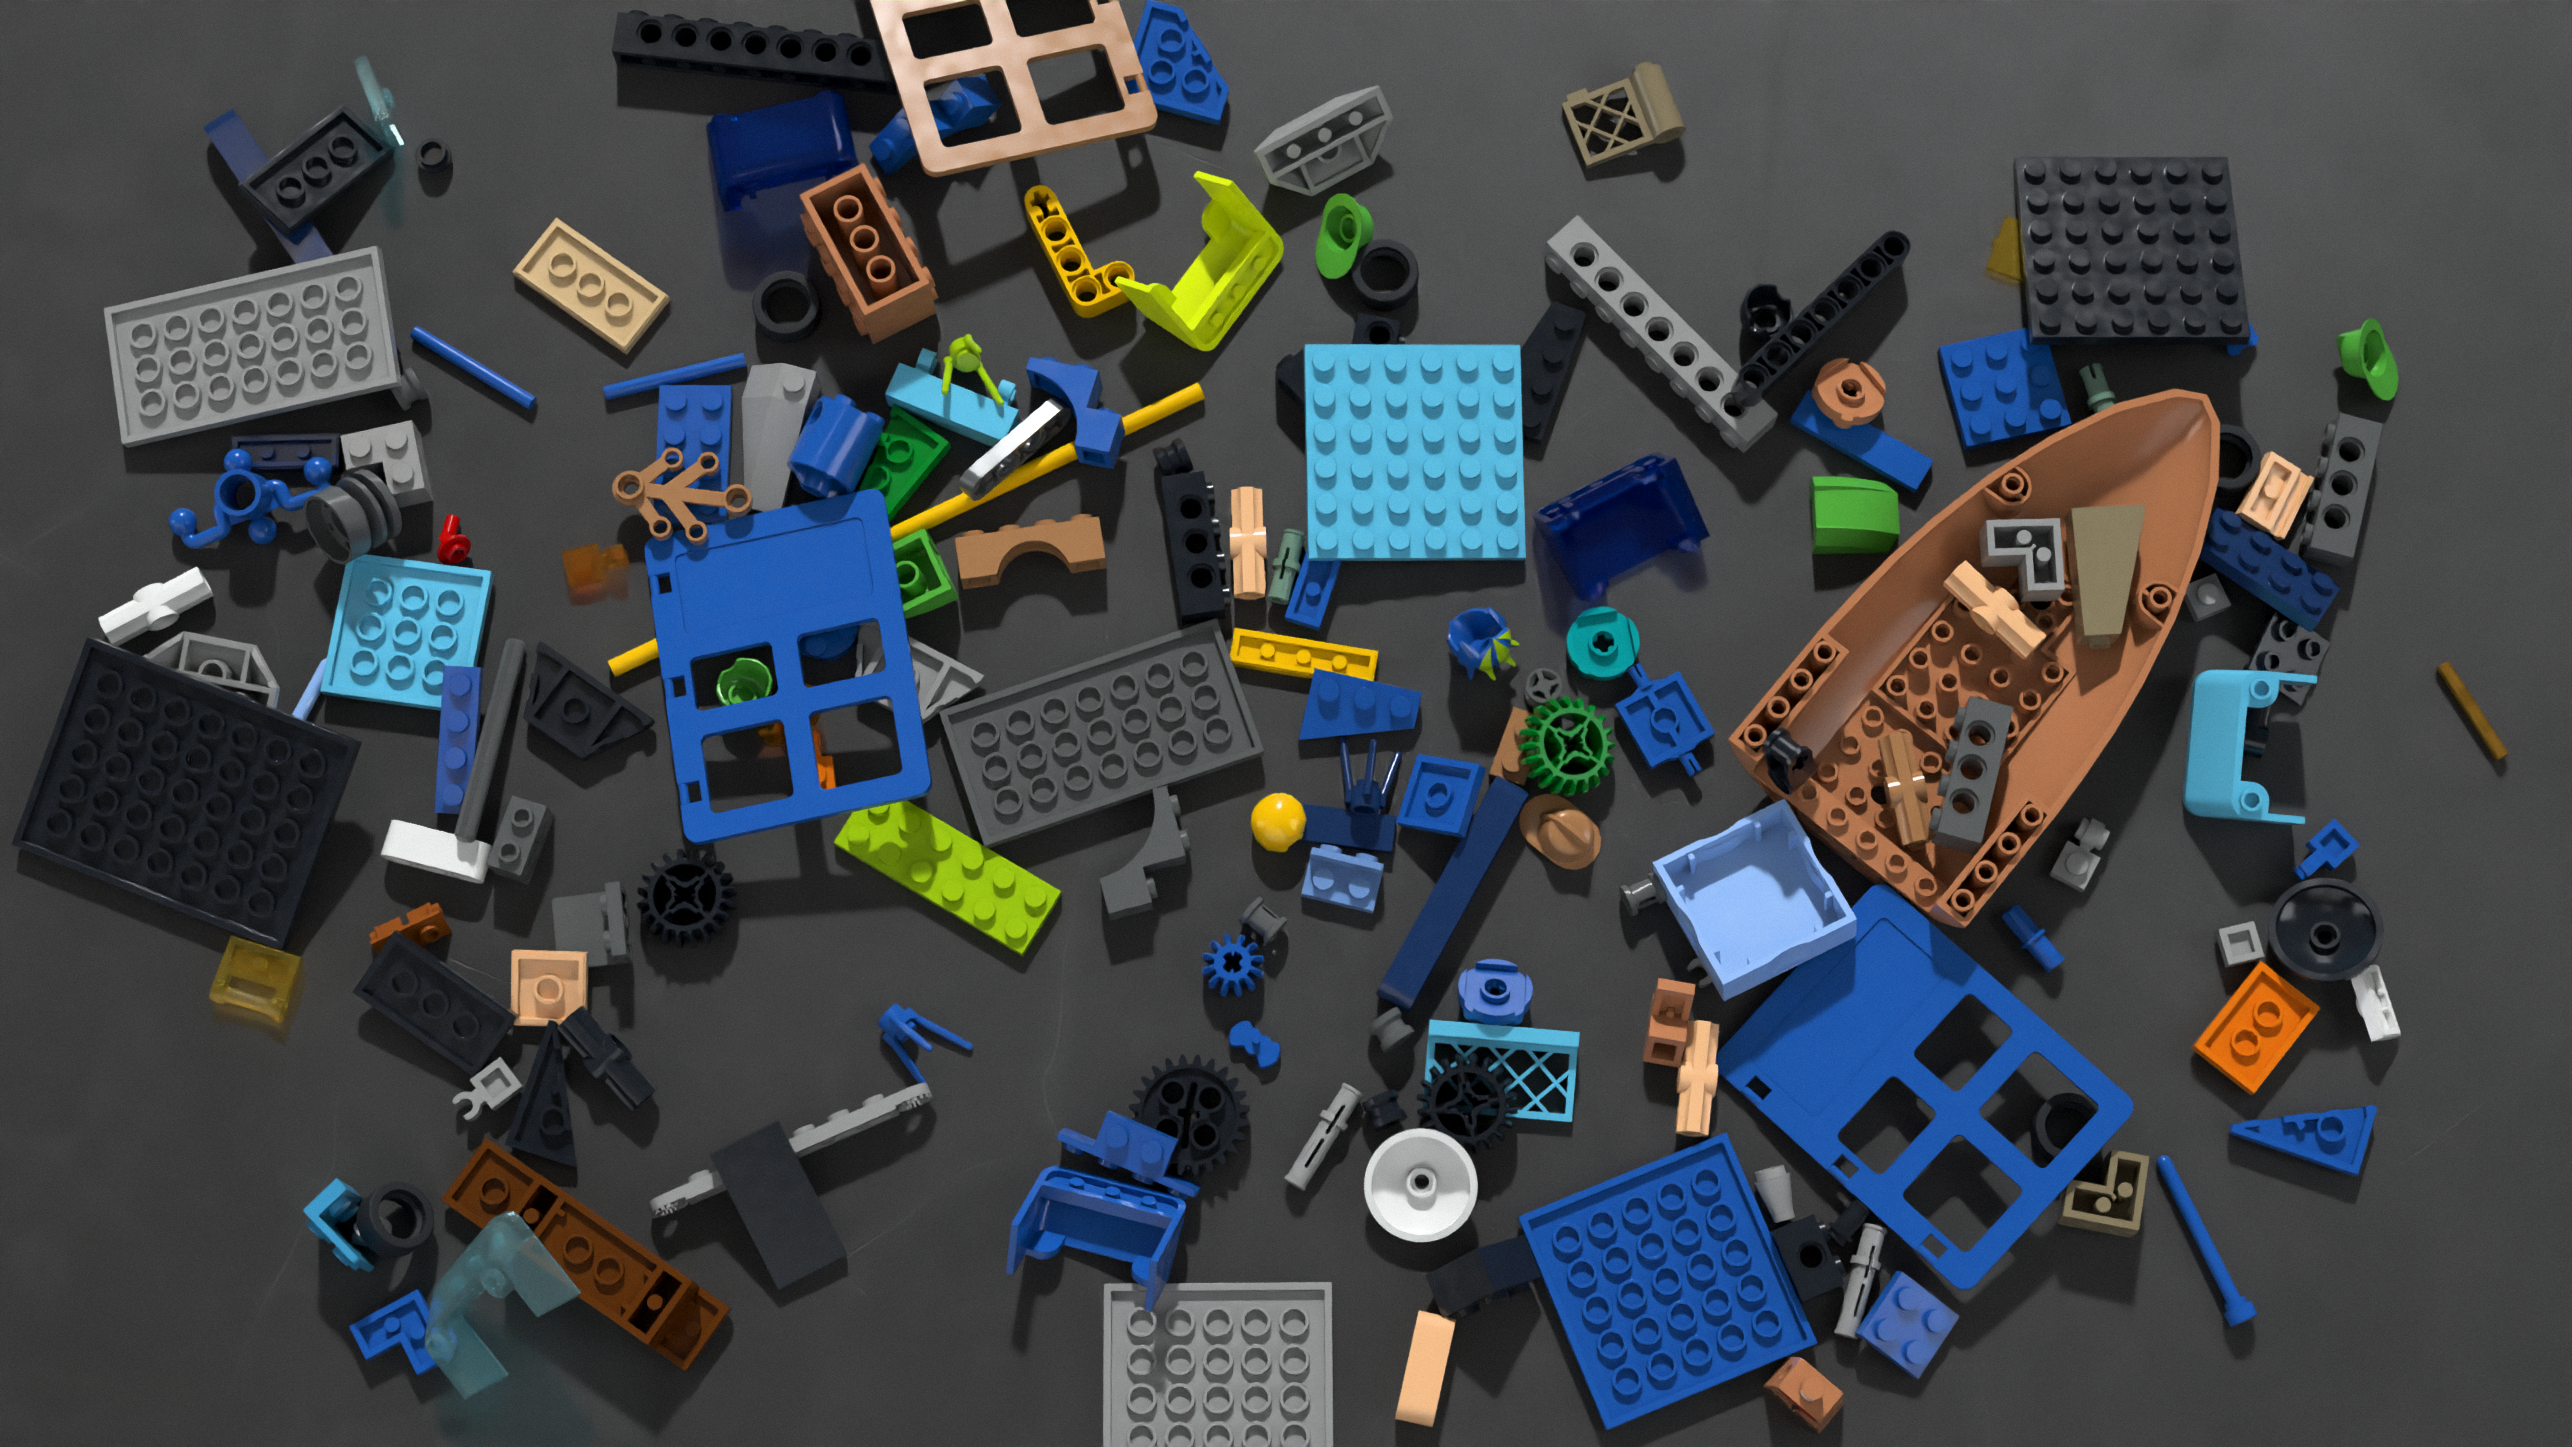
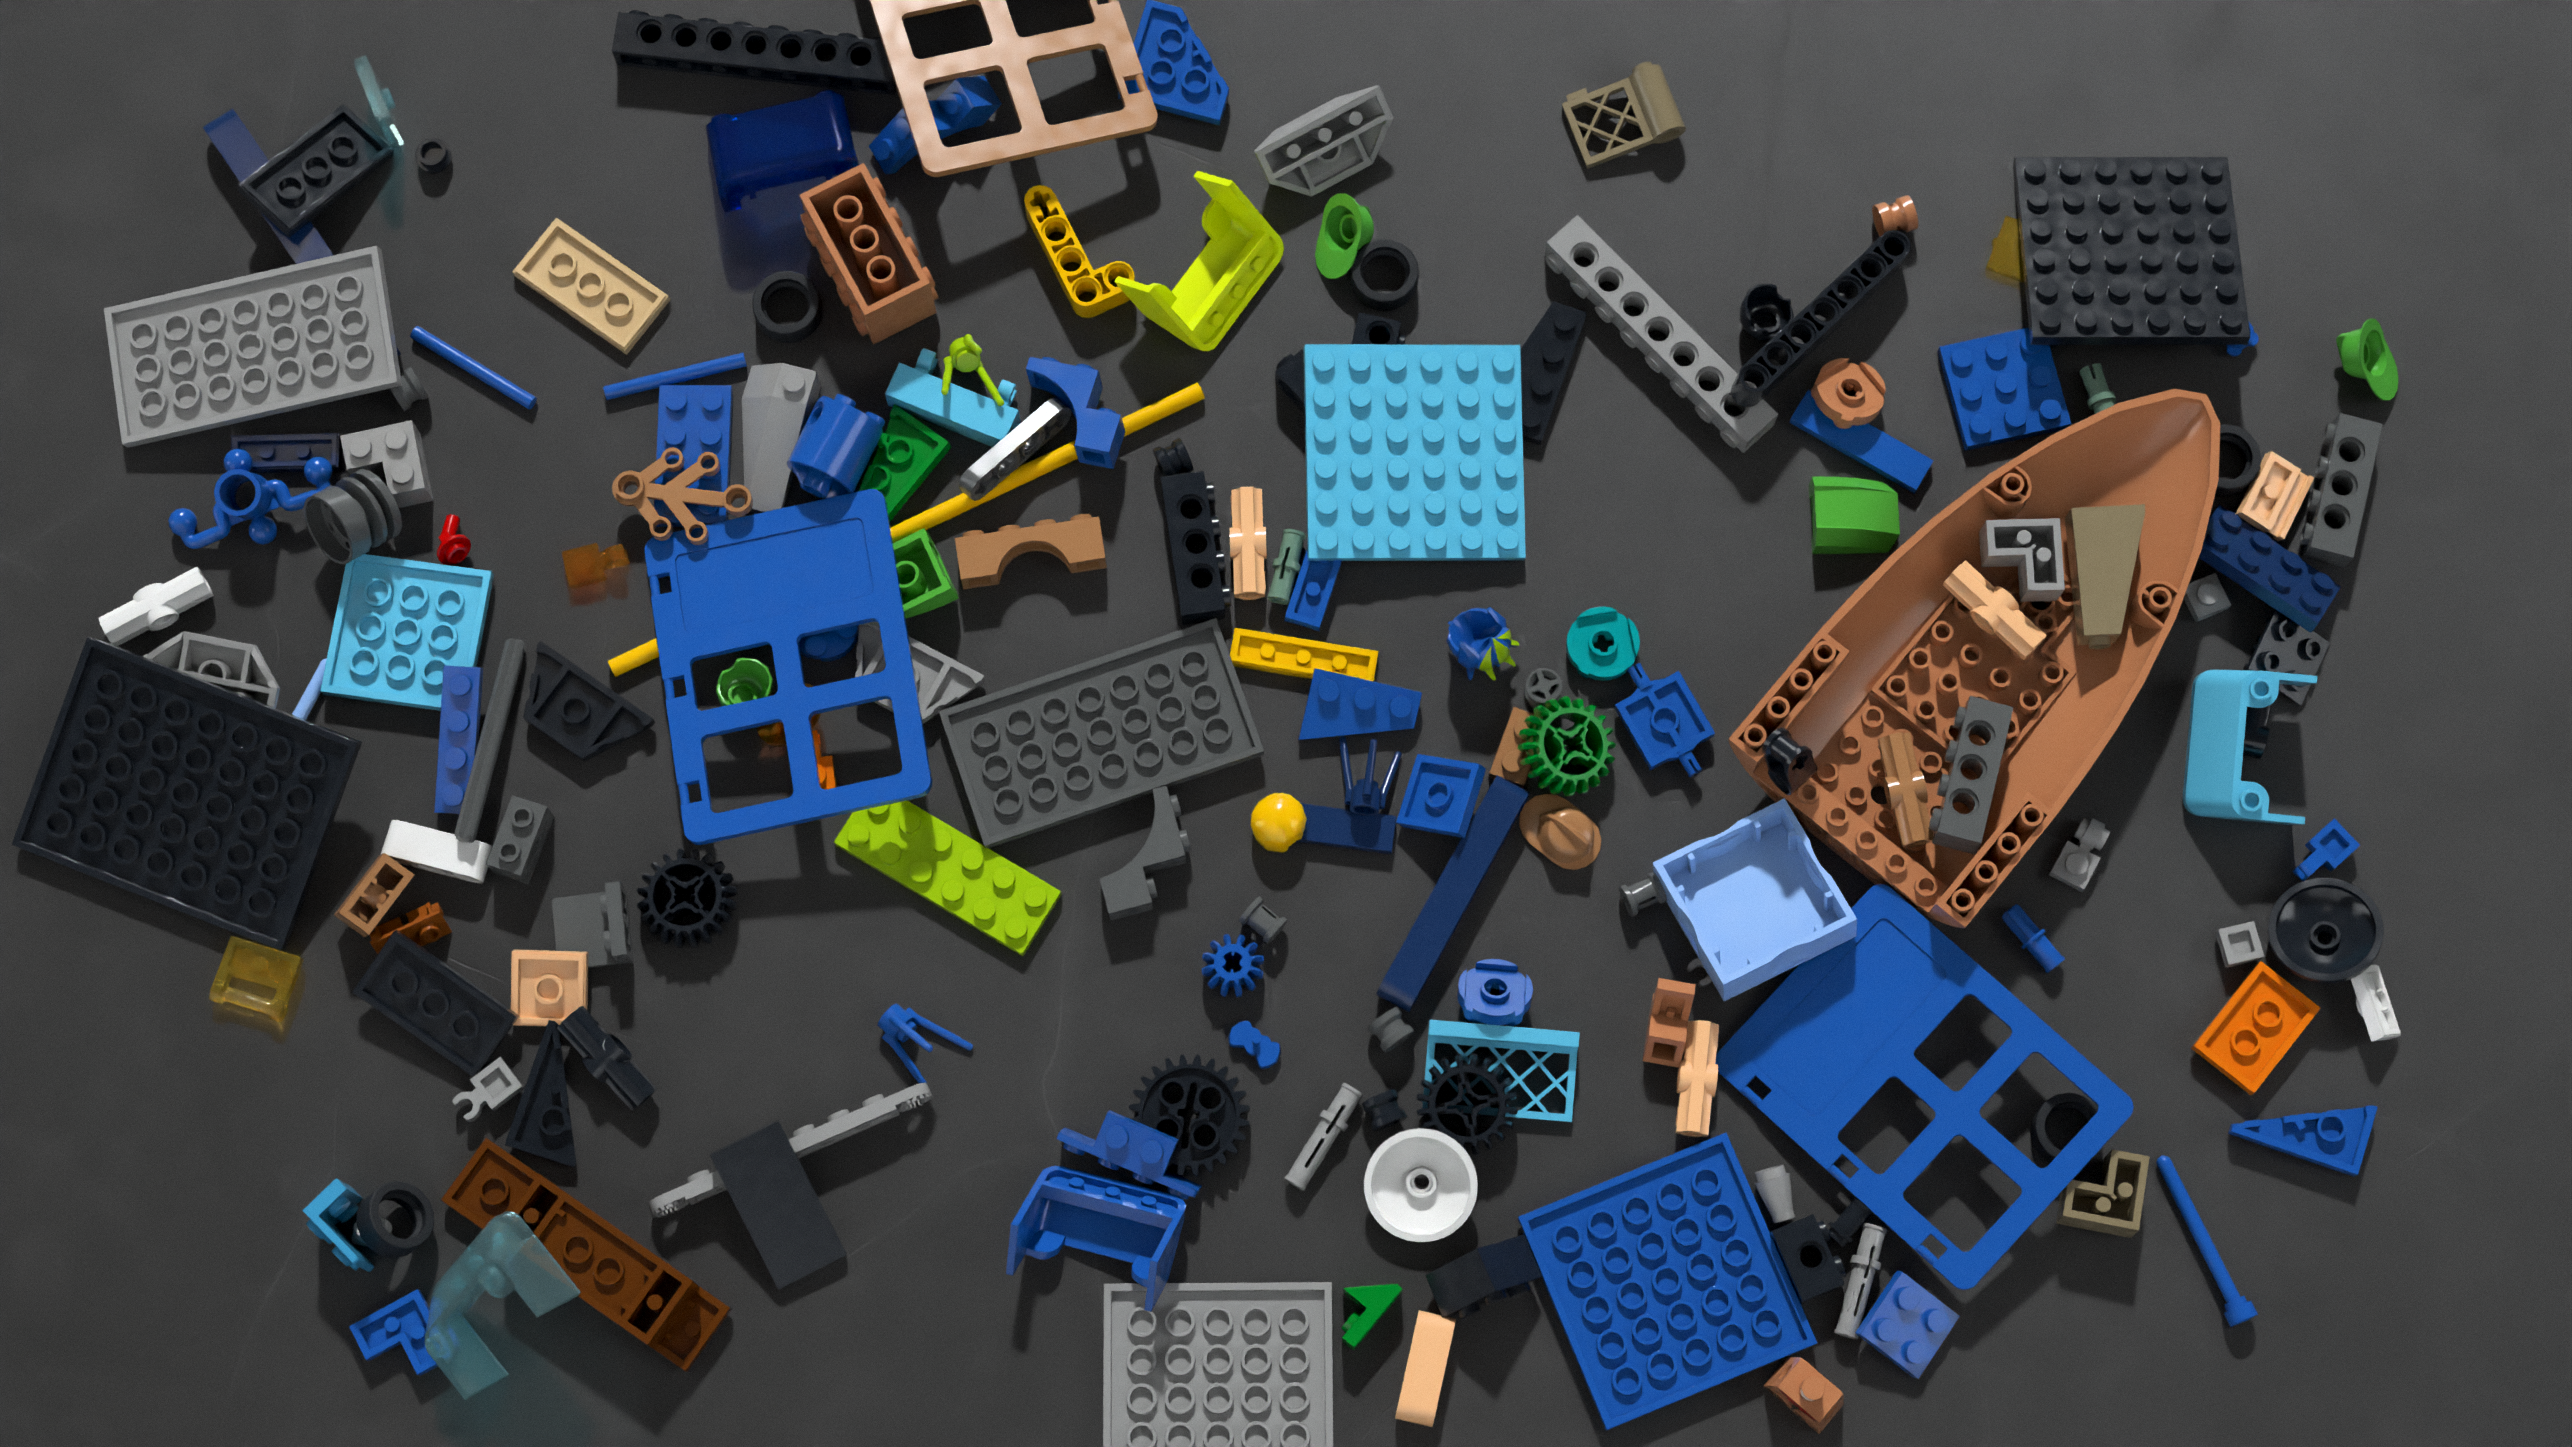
medium blue bracket [1301,844,1384,914] -> none
clear blue windscreen [1532,452,1710,602] -> none
pearl gold bar [2436,661,2509,761] -> none
none -> medium nougat brick [334,853,414,937]
none -> green slope [1341,1284,1403,1351]
none -> nougat wheel [1872,195,1918,237]

